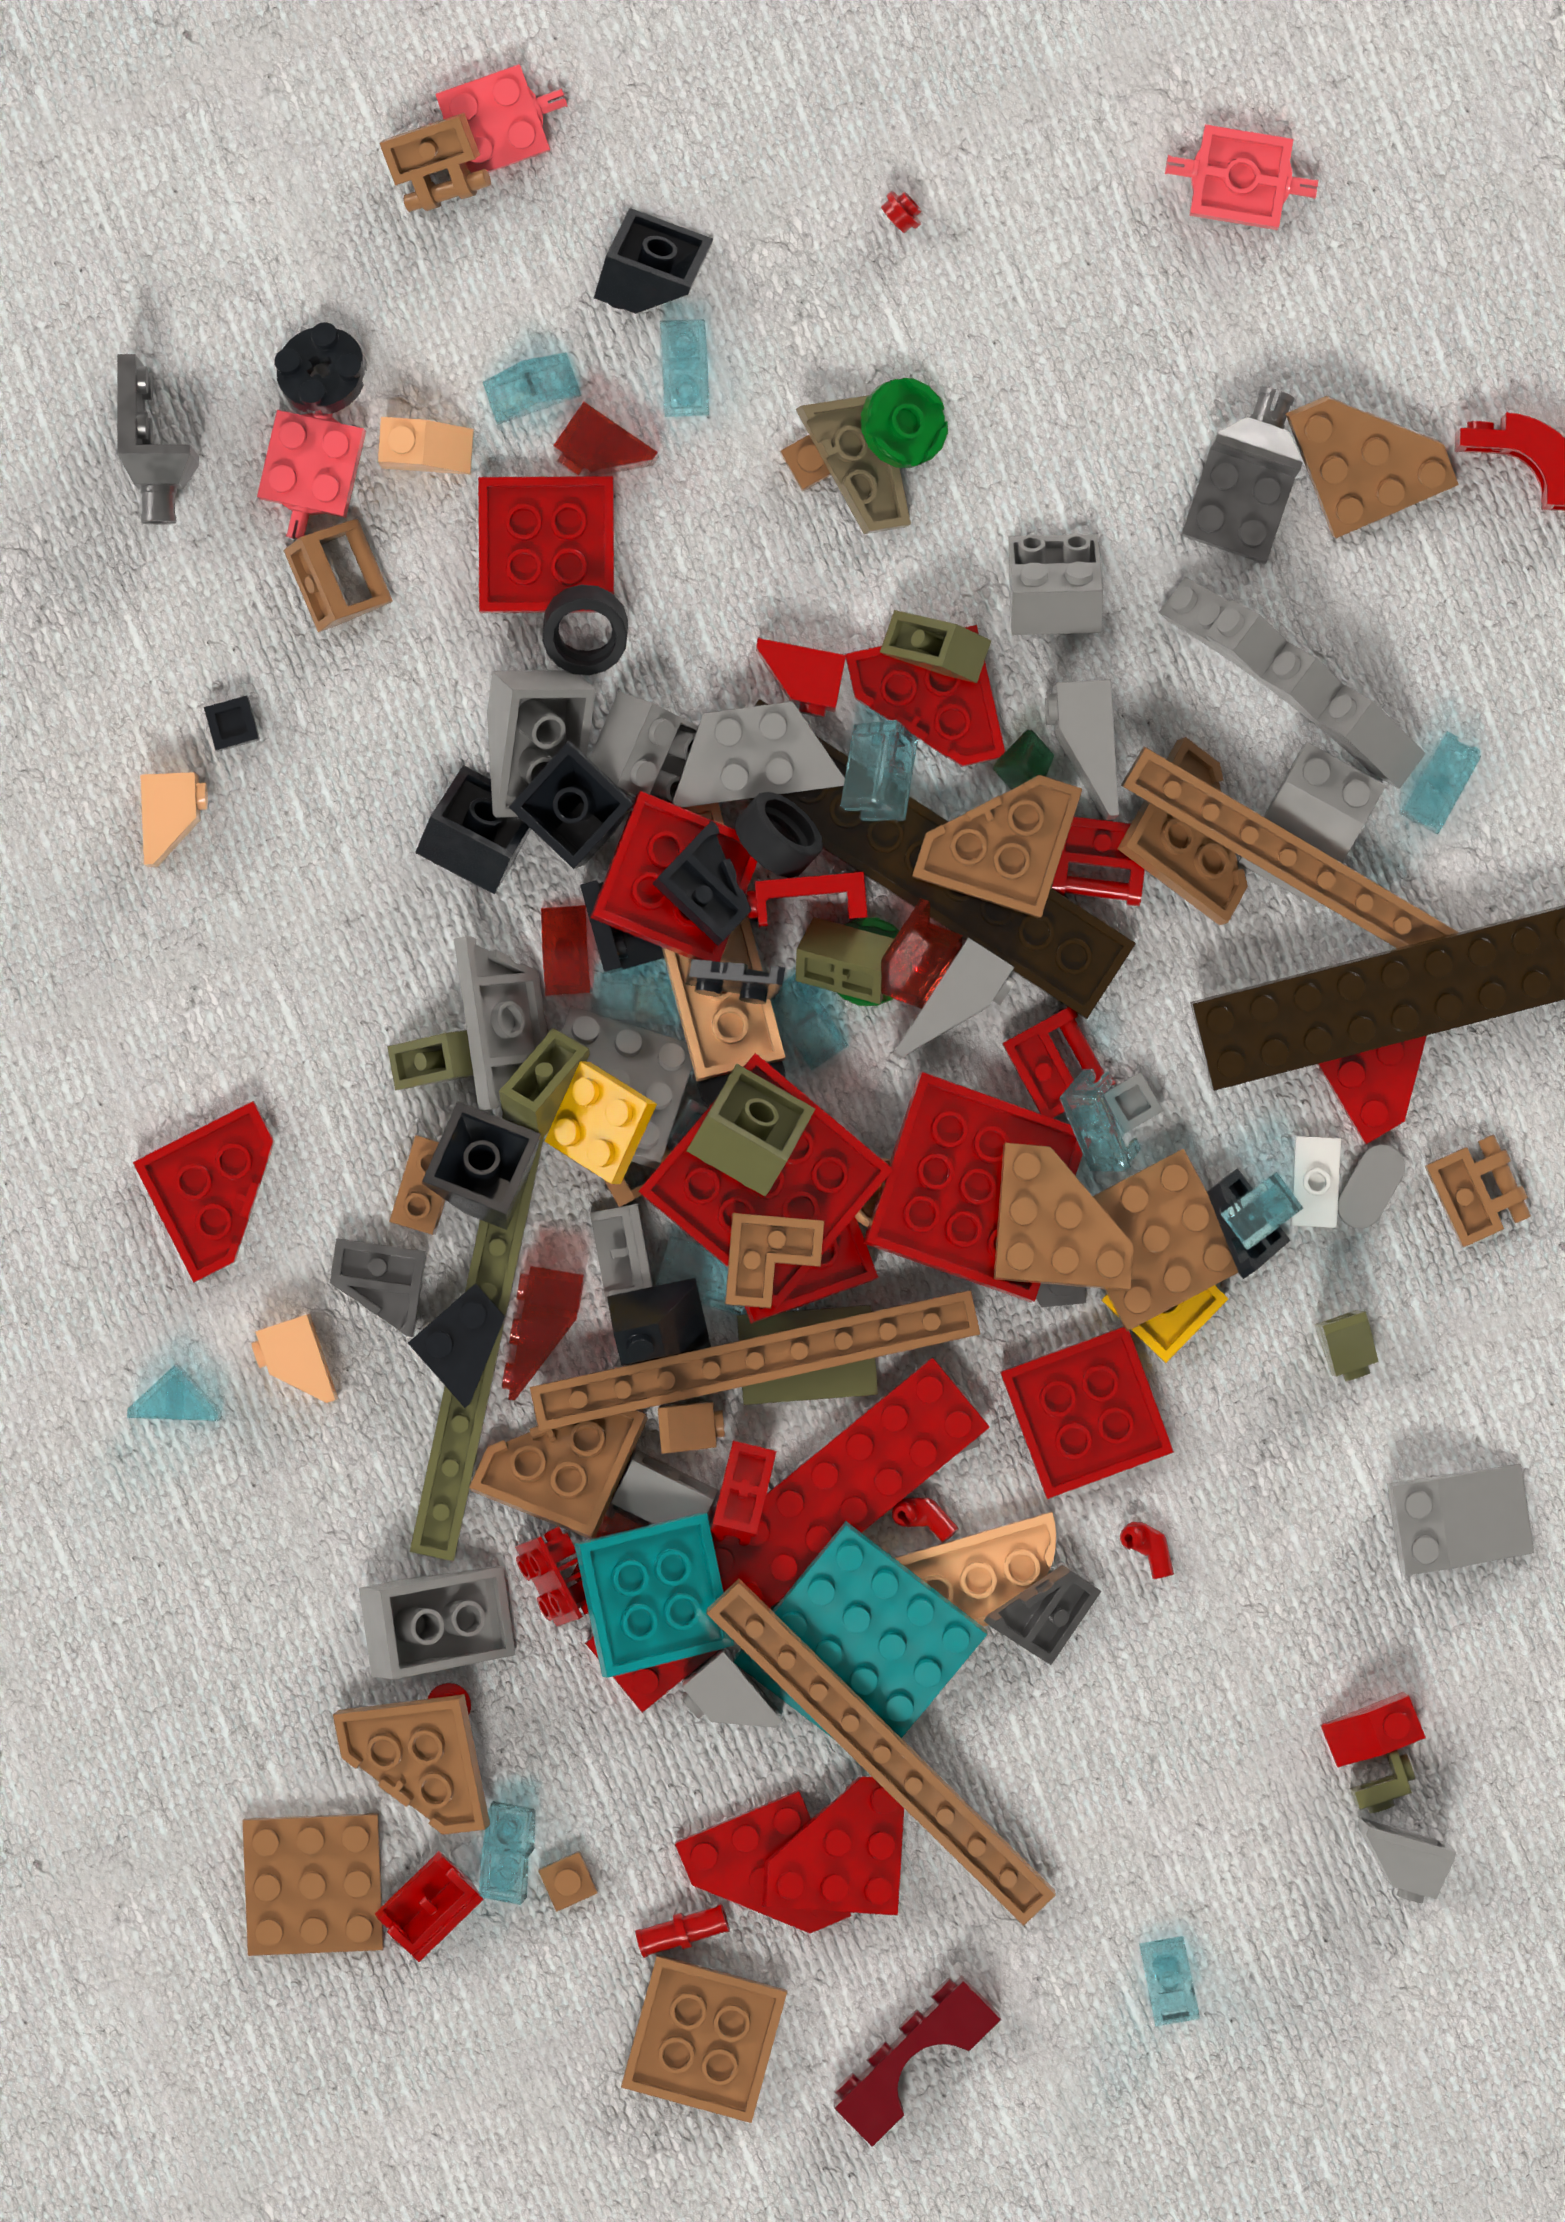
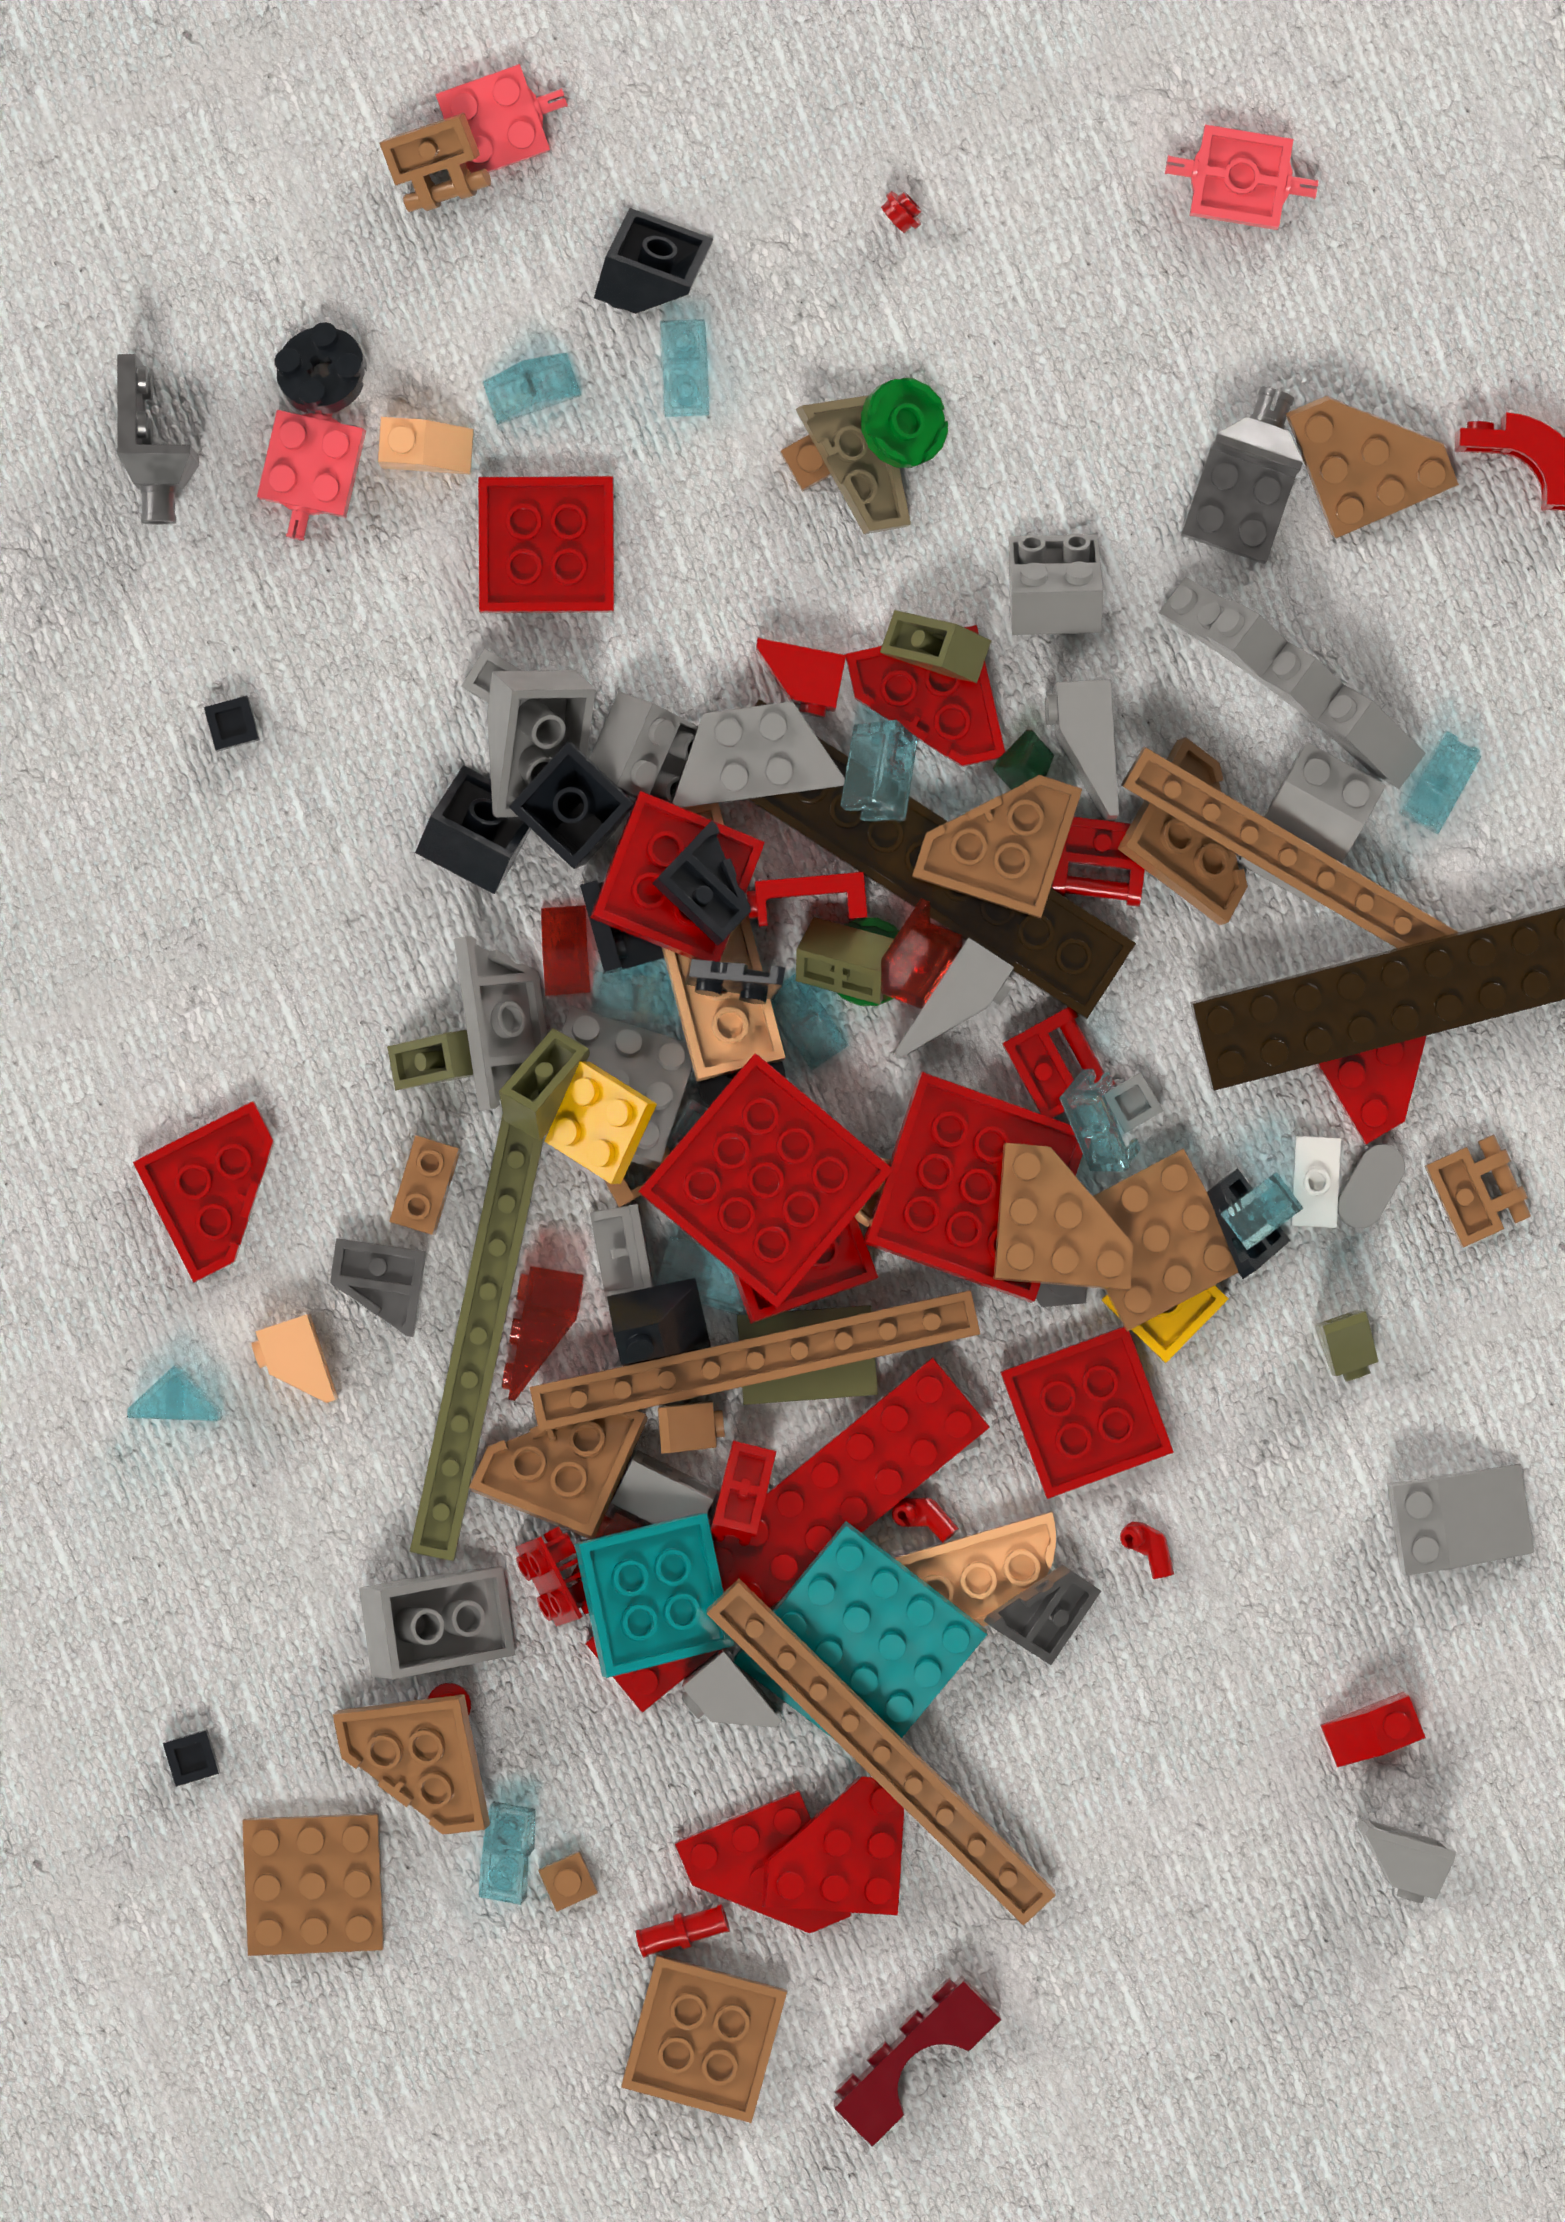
light nougat slope [140,772,208,867] -> none
medium nougat tile [283,519,393,632] -> none
red hinge [374,1851,484,1962] -> none
black wing [408,1283,506,1408] -> none
black slope [422,1101,541,1230] -> none
black tyre [542,584,628,676] -> none
clear red slope [553,401,659,476] -> none
olive slope [687,1064,815,1197] -> none
medium nougat plate [725,1213,824,1308] -> none
black tyre [735,792,823,878] -> none
clear light blue slope [1139,1936,1200,2027] -> none
olive bracket [1350,1750,1415,1813] -> none
none -> black plate [163,1729,220,1787]
none -> light grey plate [461,648,522,703]

